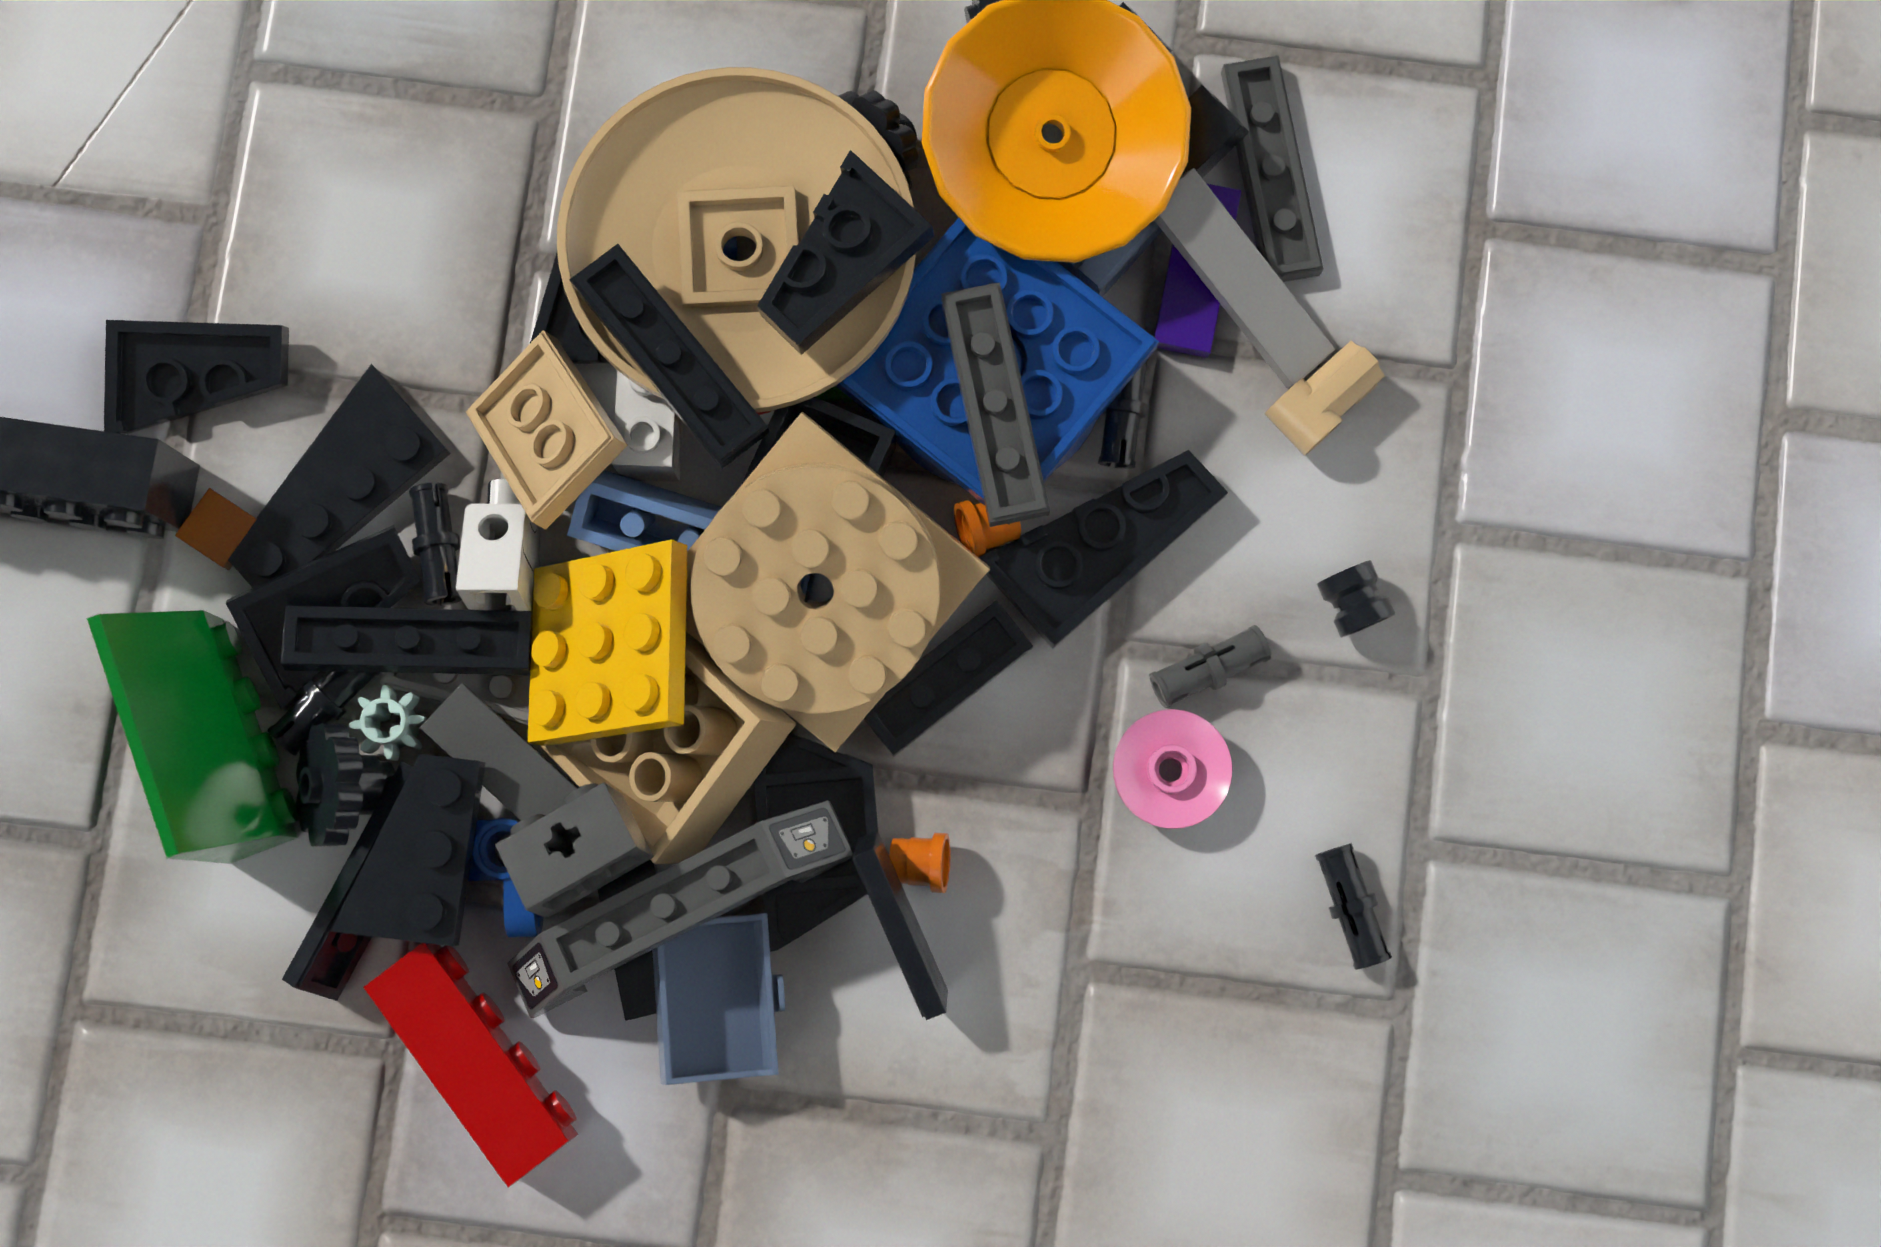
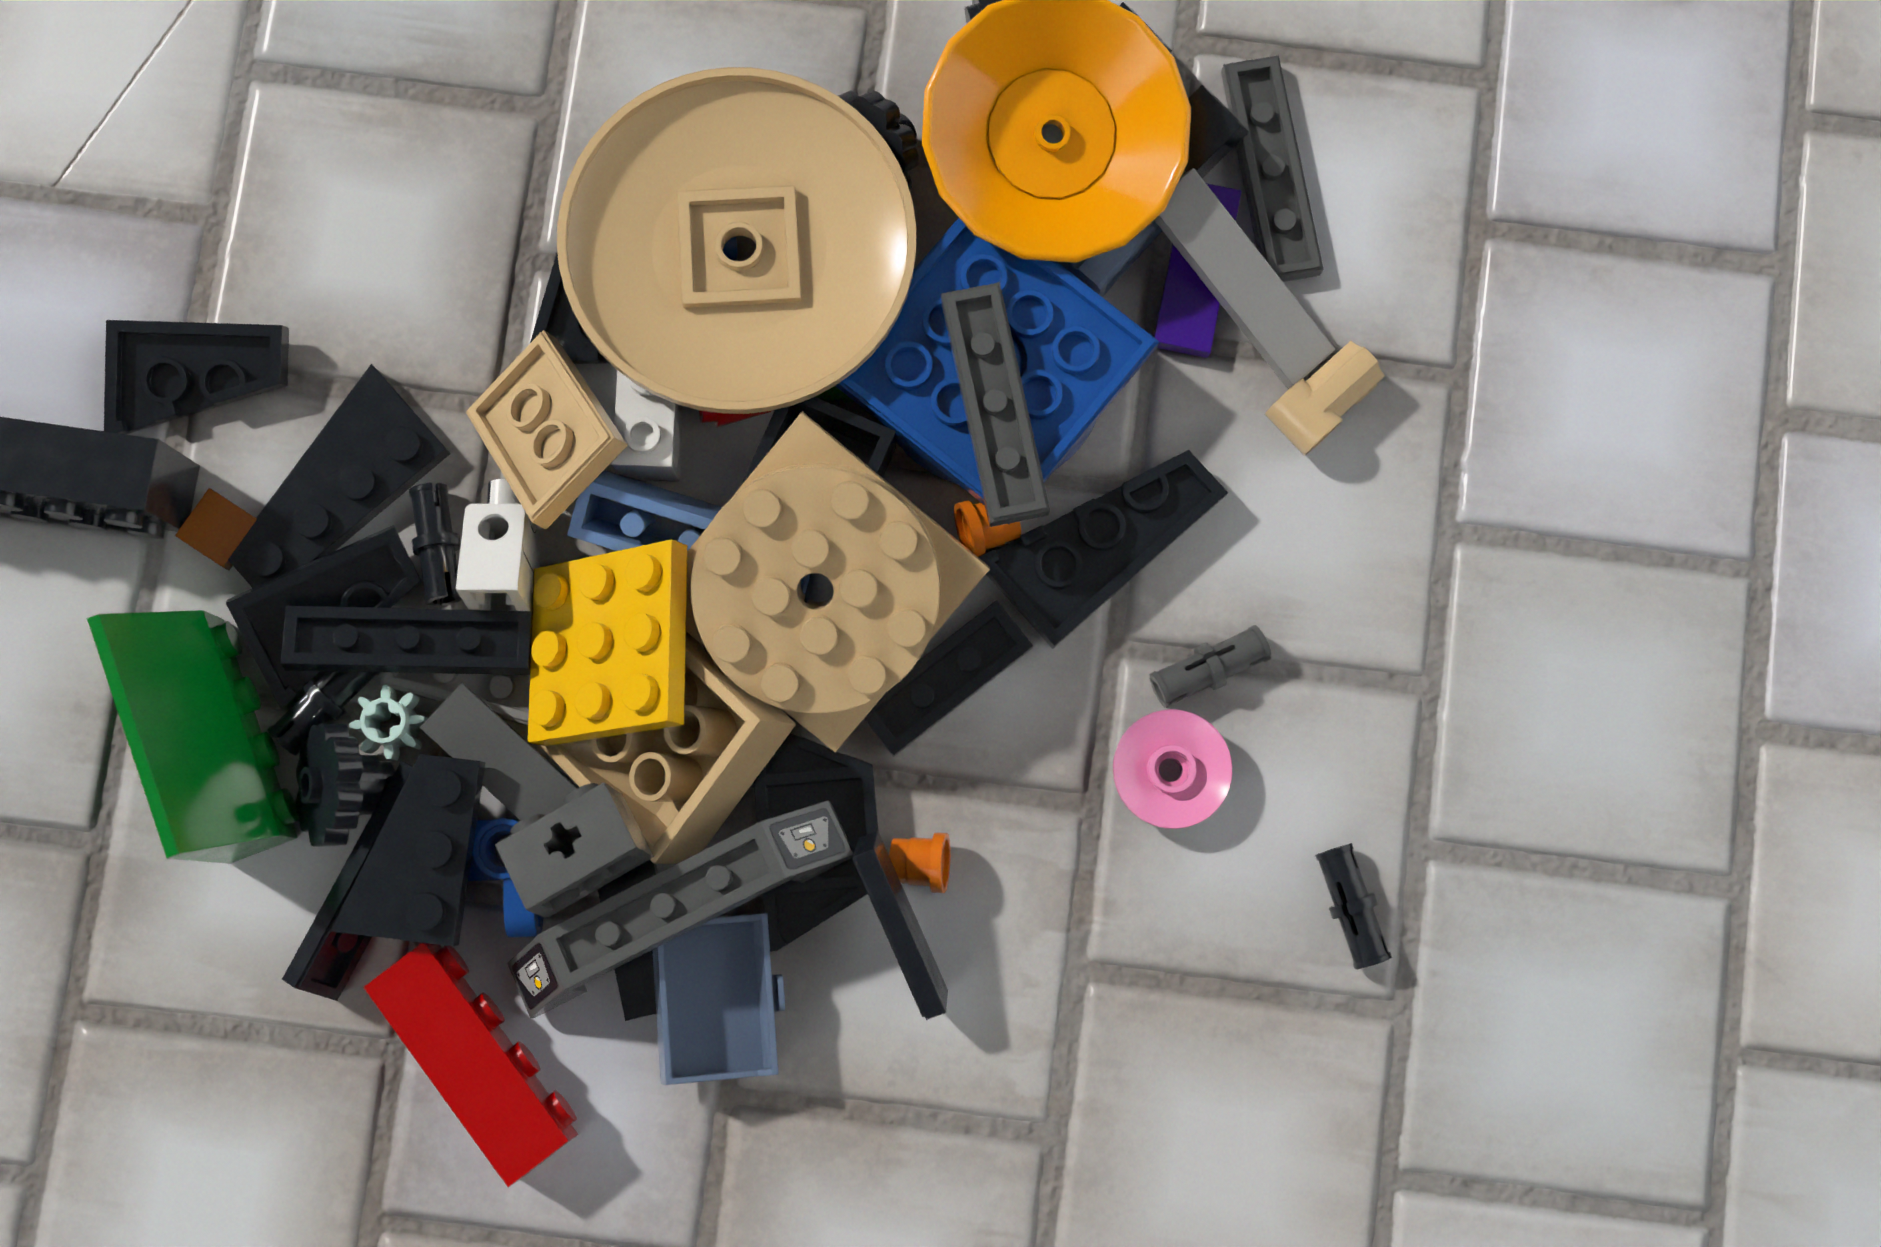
black tile [569,244,770,469] -> none
black wing [757,150,934,355] -> none
black pin [1098,358,1149,469] -> none
black wheel [1317,560,1395,638] -> none

